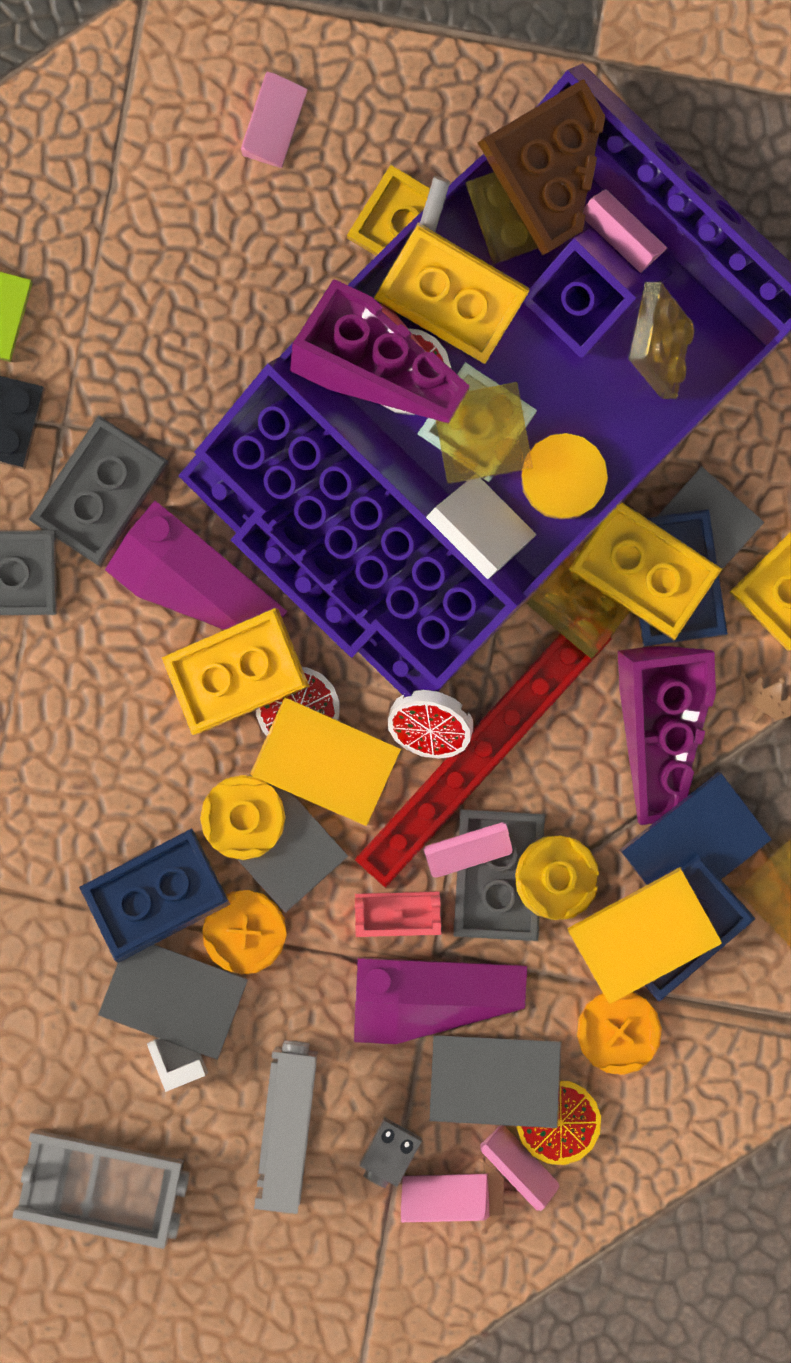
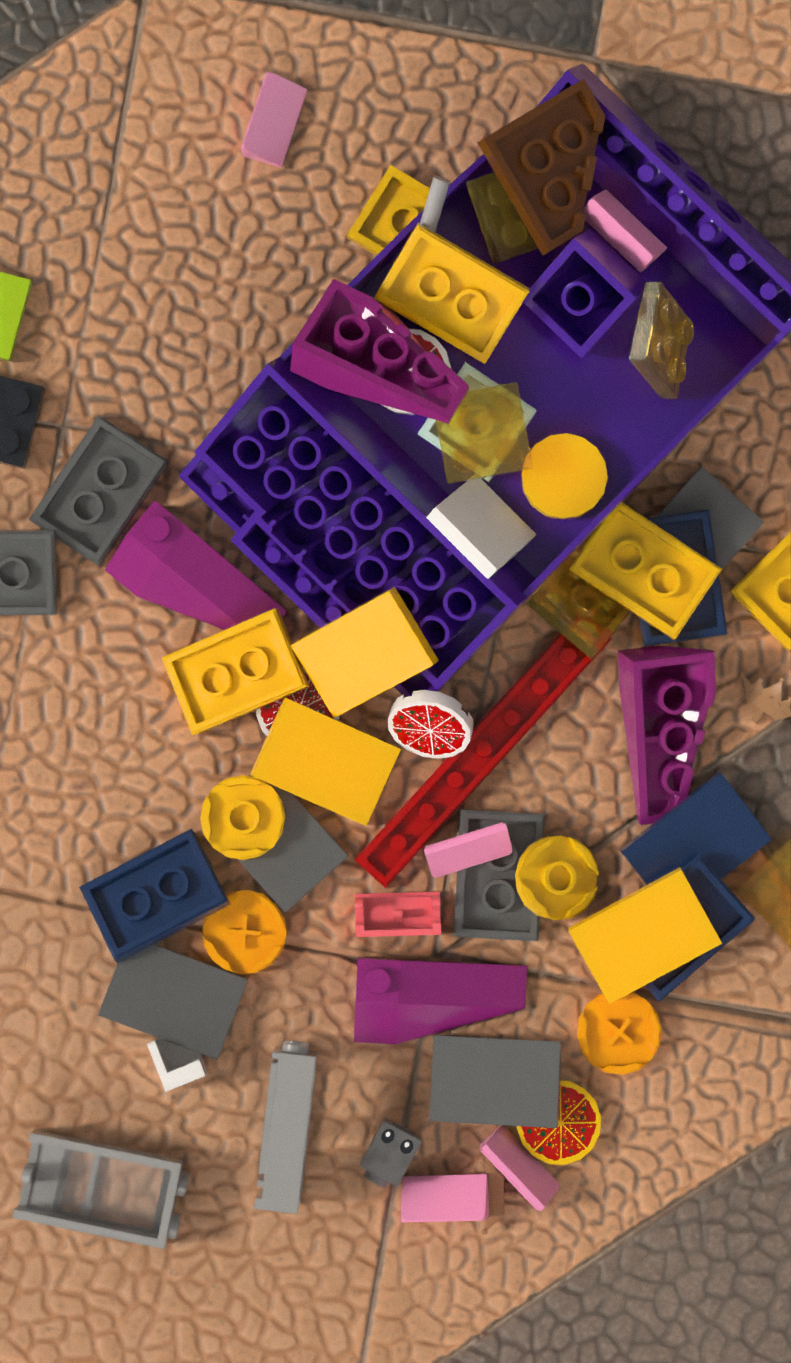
none -> yellow tile [291,587,439,718]

